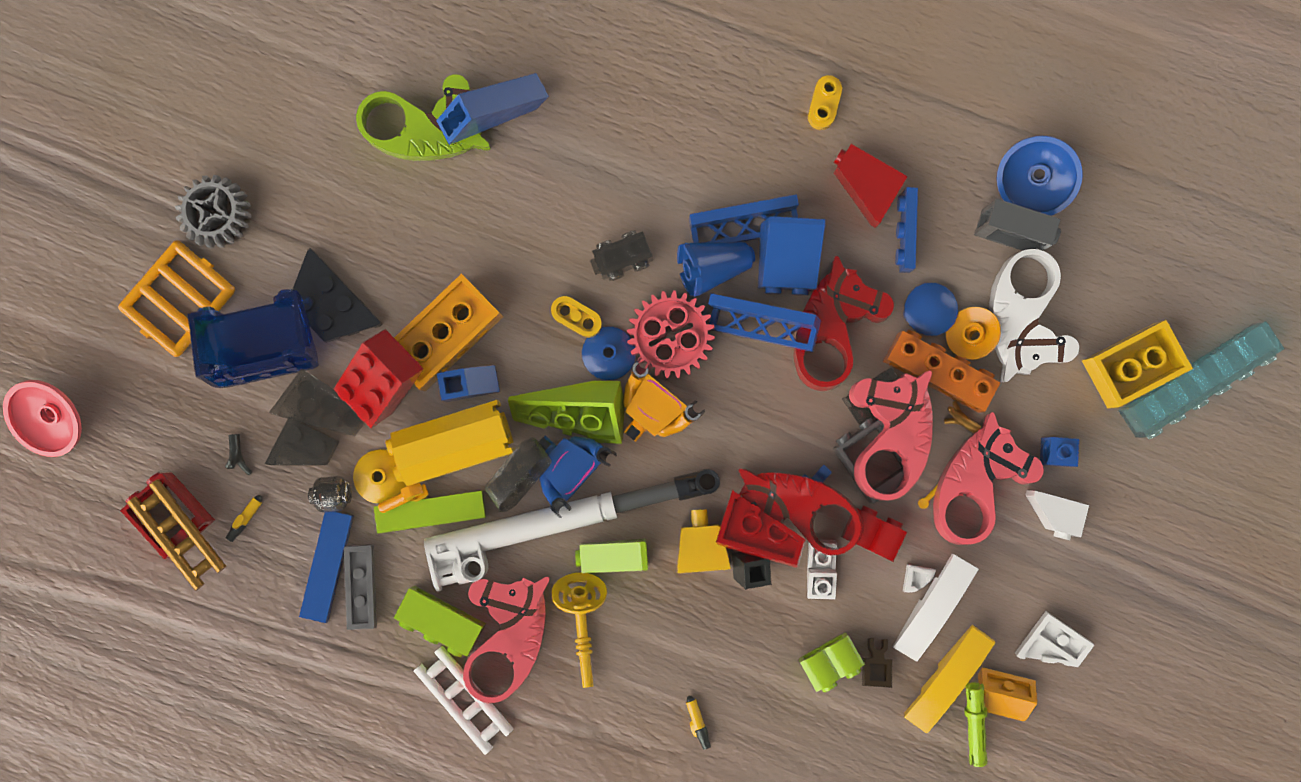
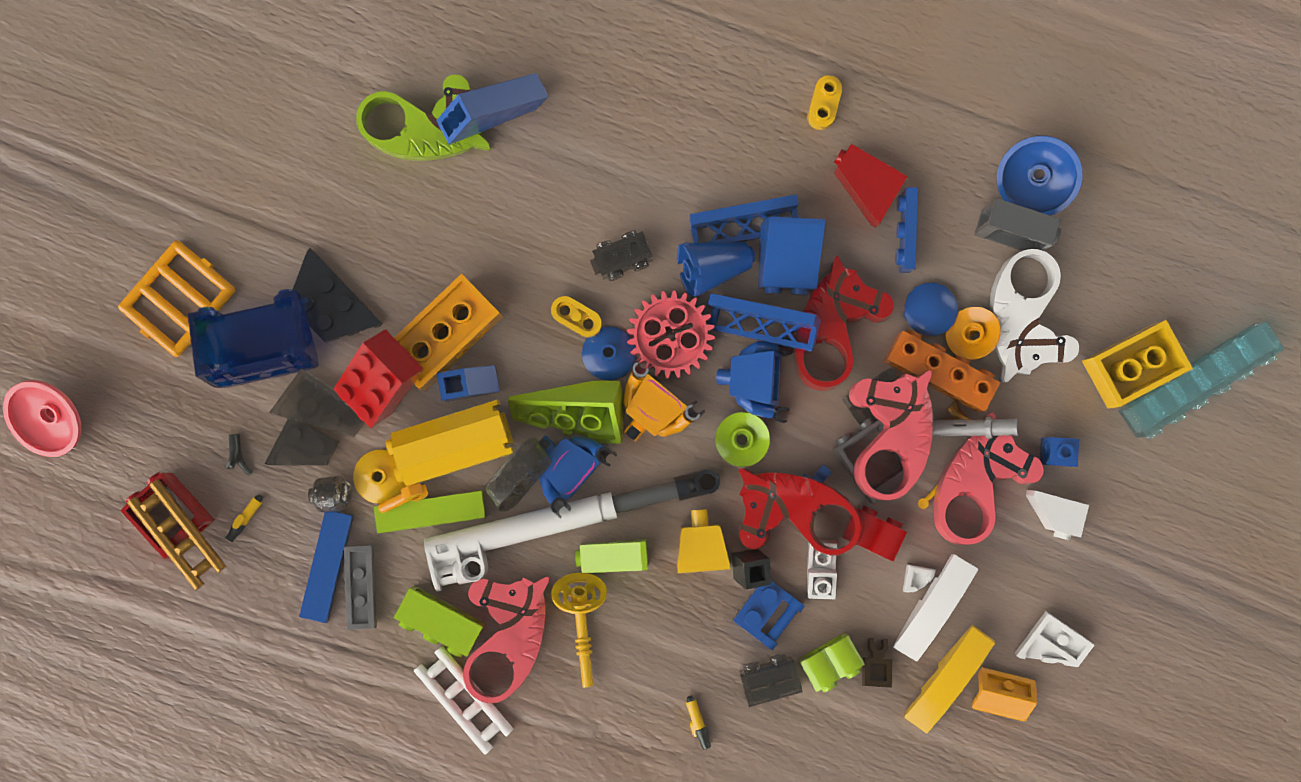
light grey gear [175,175,252,248] -> none
red wing [716,490,805,568] -> none
lime pin [964,682,988,767] -> none
none -> lime dish [715,412,770,467]
none -> blue torso [716,338,794,423]
none -> blue plate [733,581,805,651]
none -> clear smoke brick [739,654,803,707]
none -> light grey pin [932,416,1019,439]

